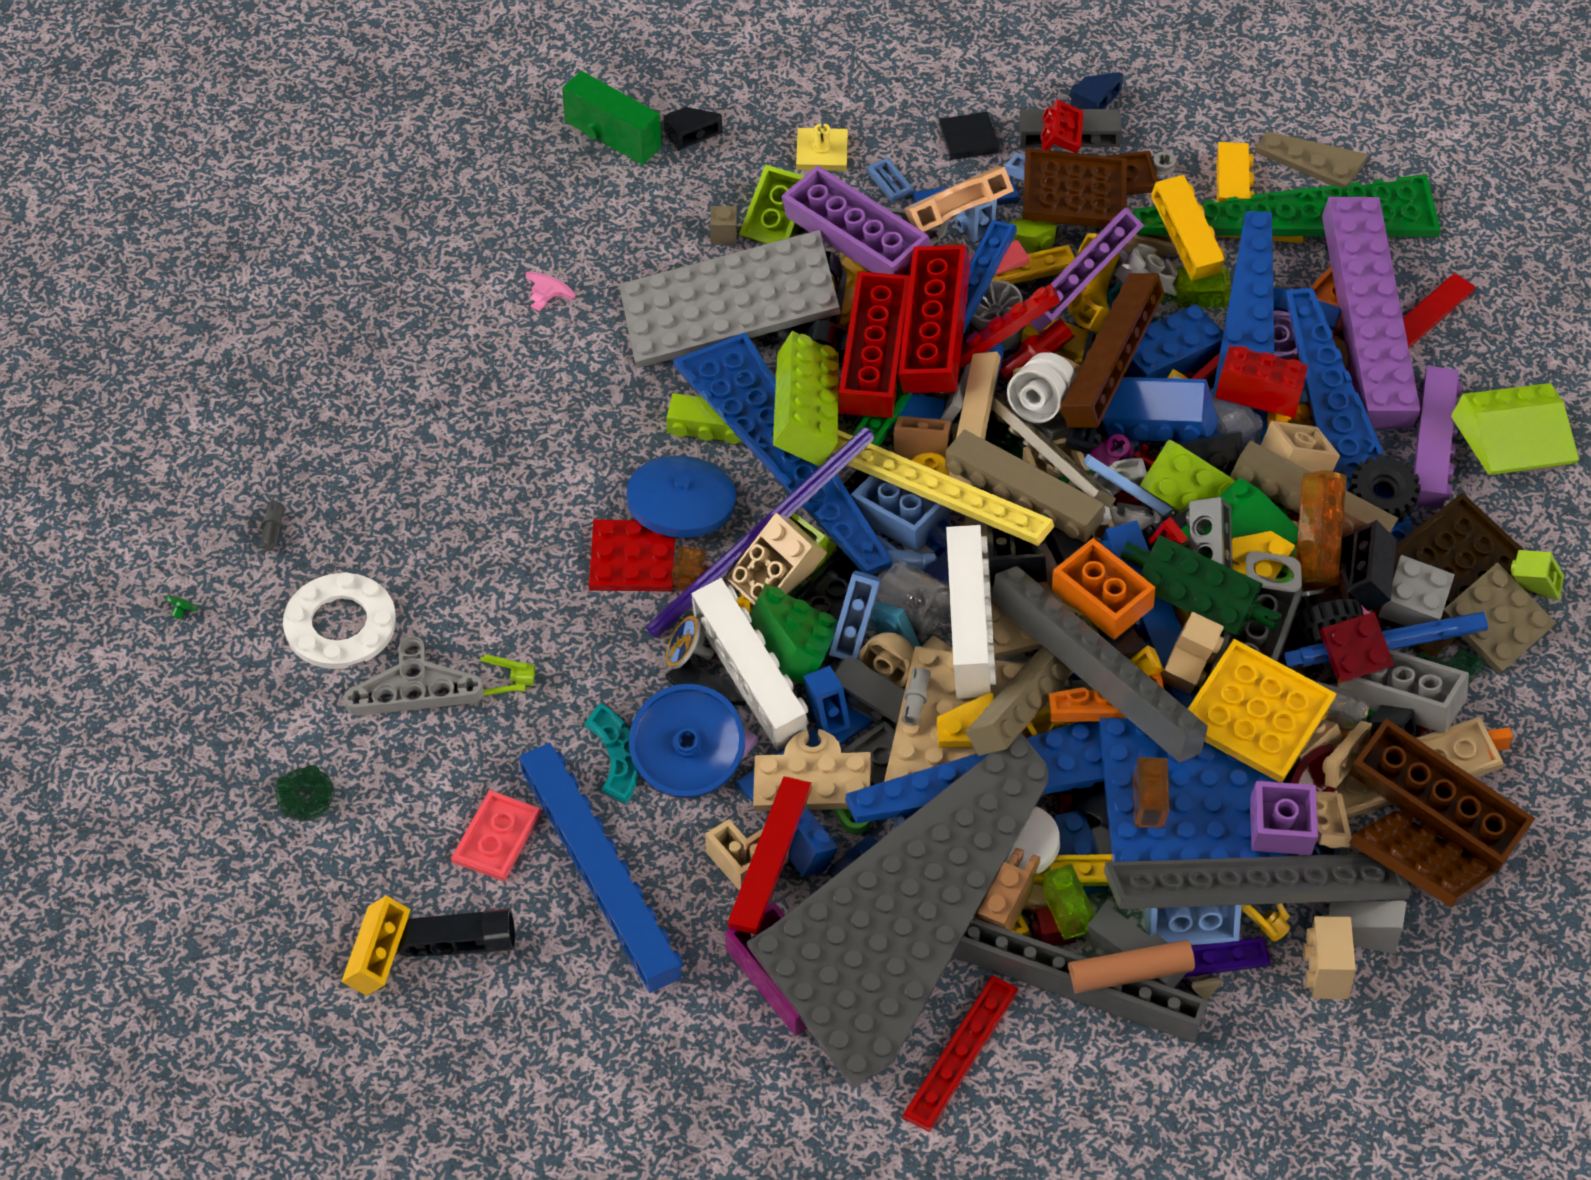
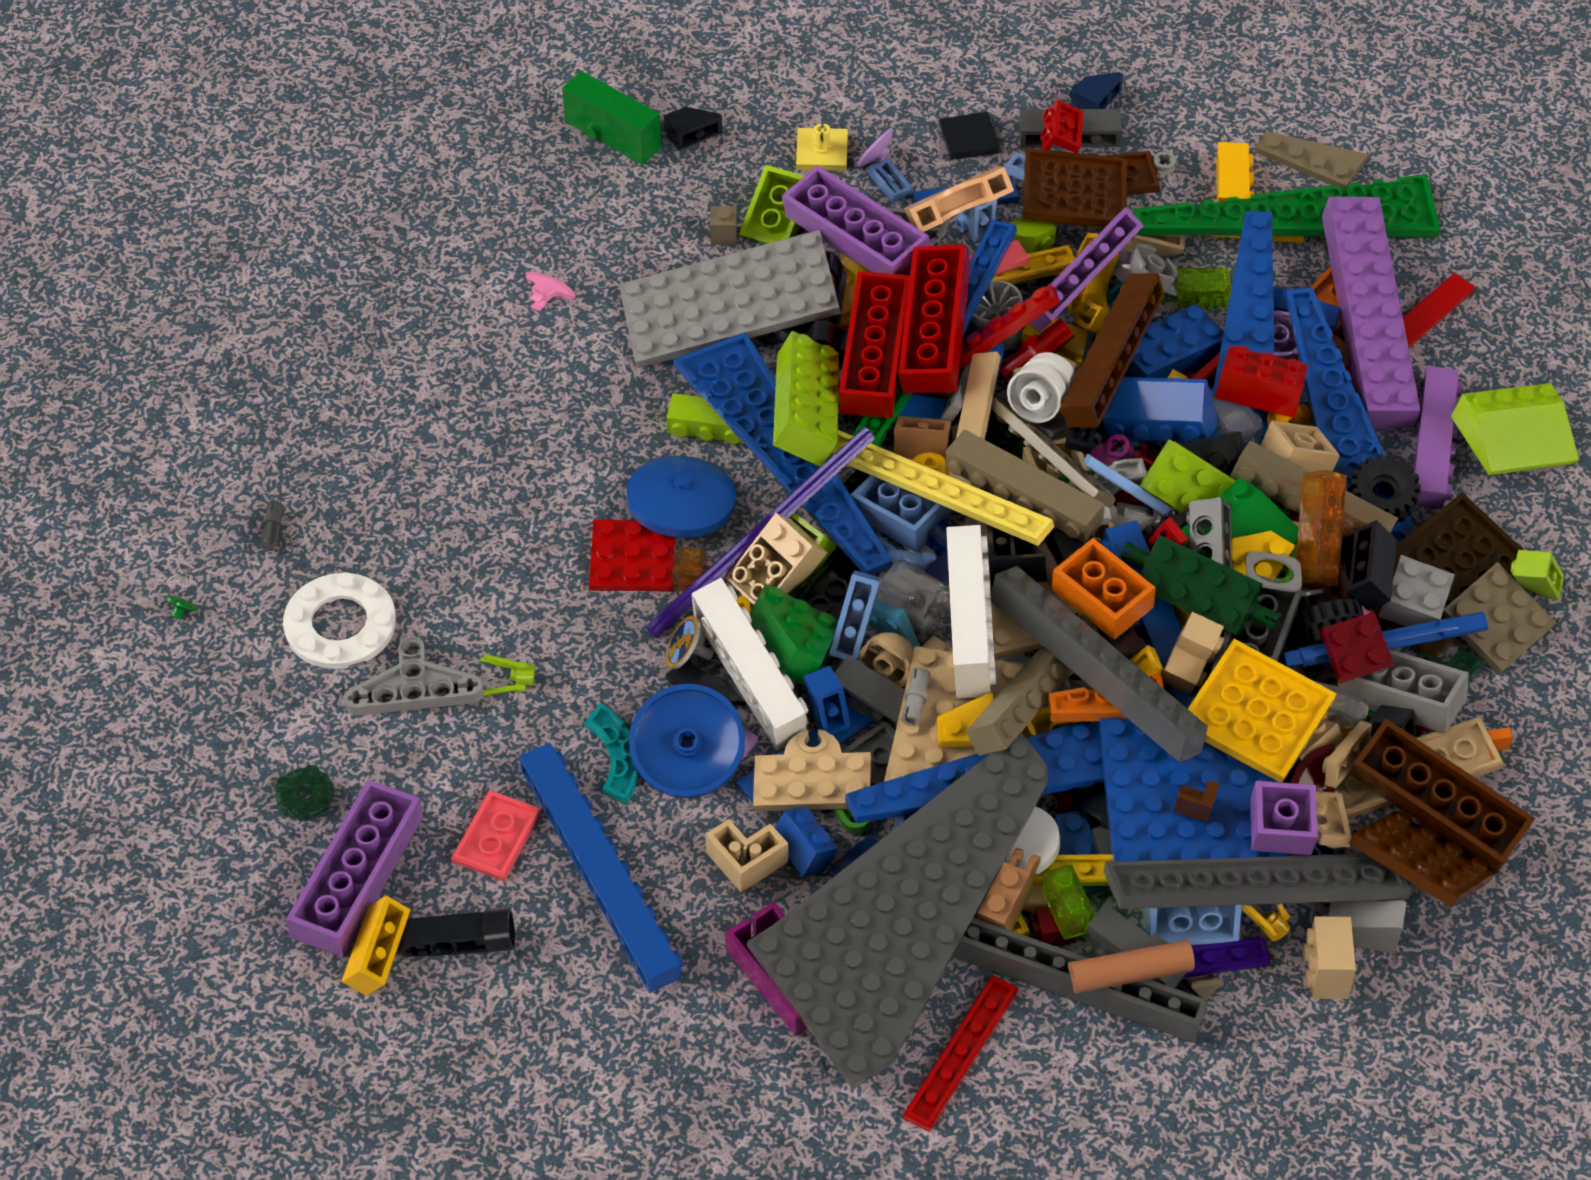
red tile [727,776,812,935] -> none
clear orange brick [1133,757,1169,828] -> none
yellow brick [1151,175,1226,281] -> none
none -> medium lavender brick [286,780,423,958]
none -> lavender dish [857,128,894,167]
none -> reddish brown panel [1173,780,1220,822]

